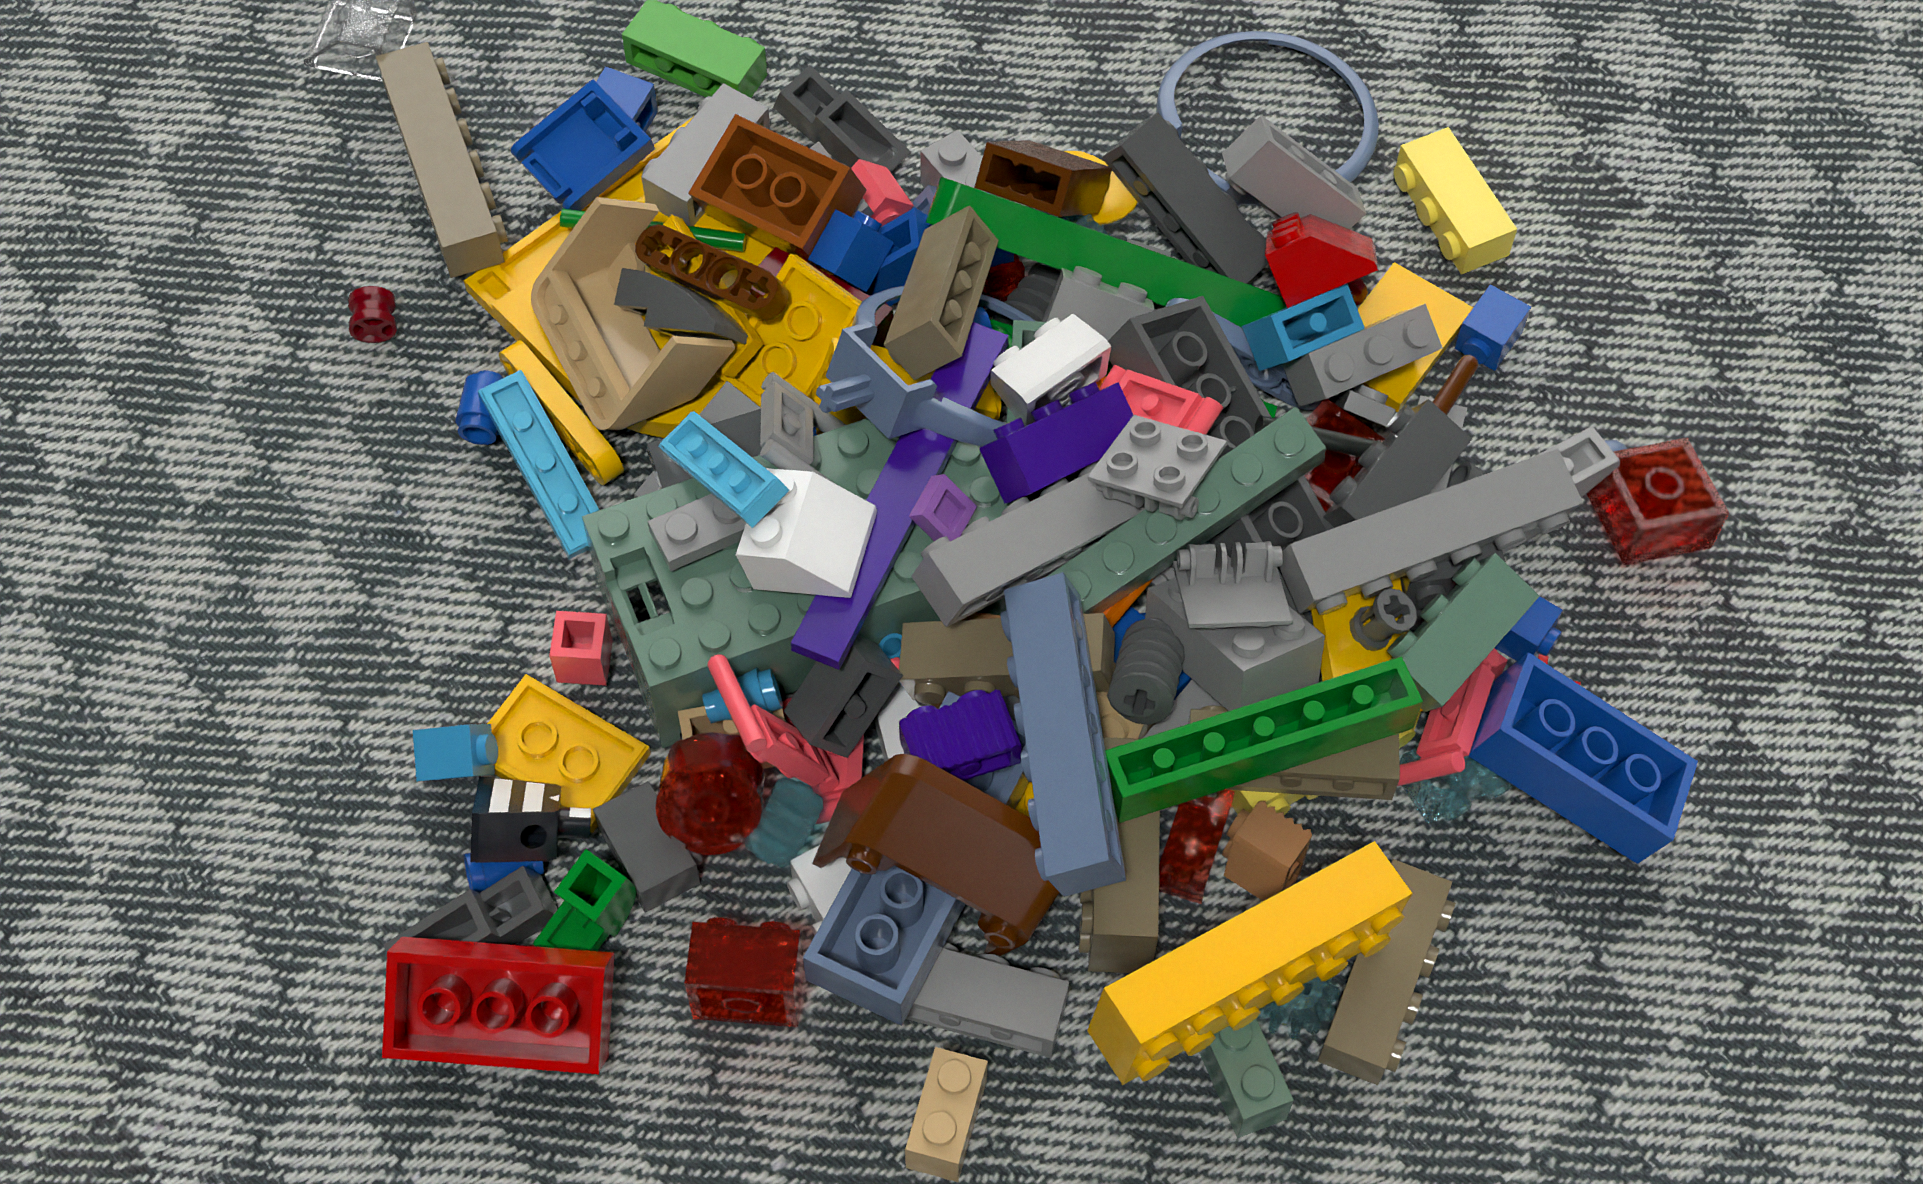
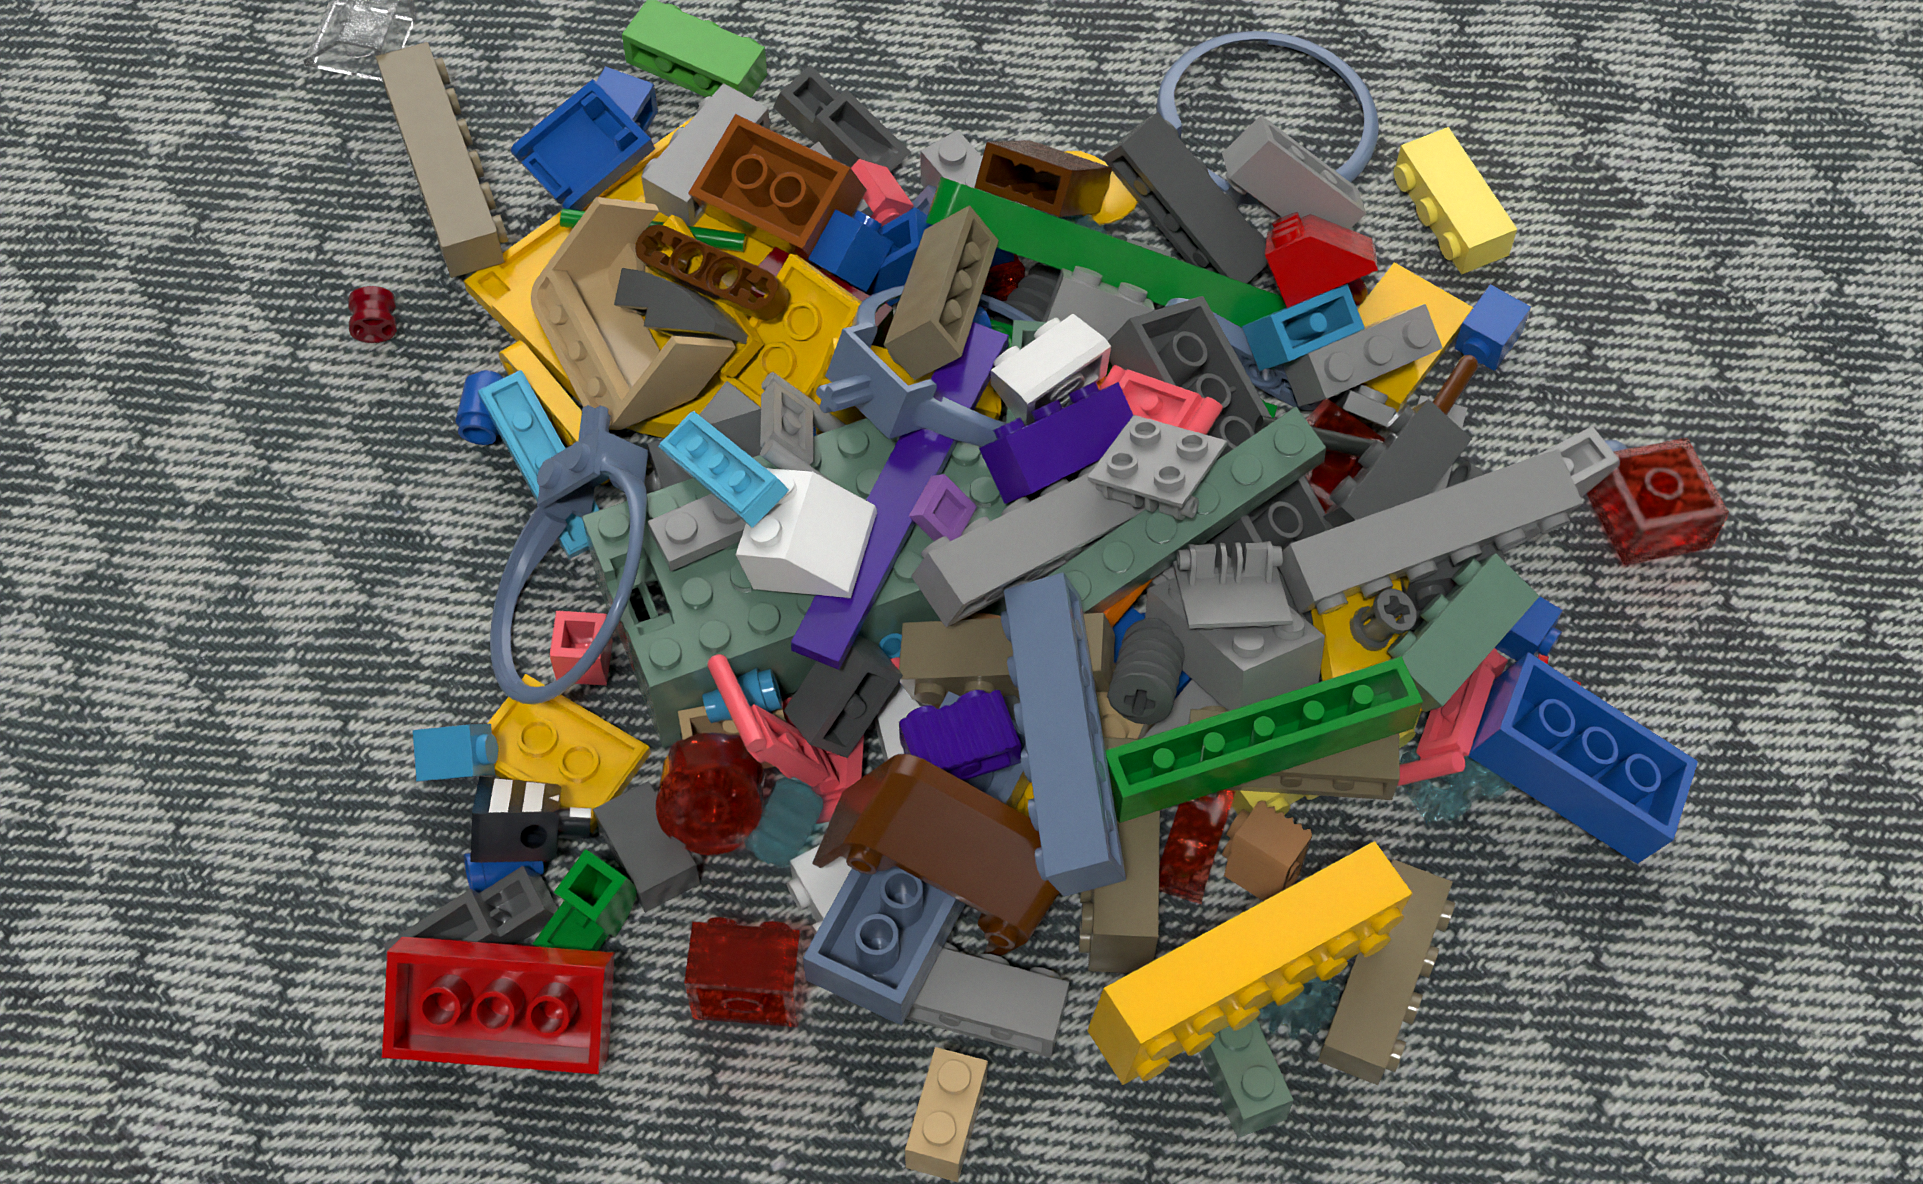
none -> sand blue brick [490,405,648,705]

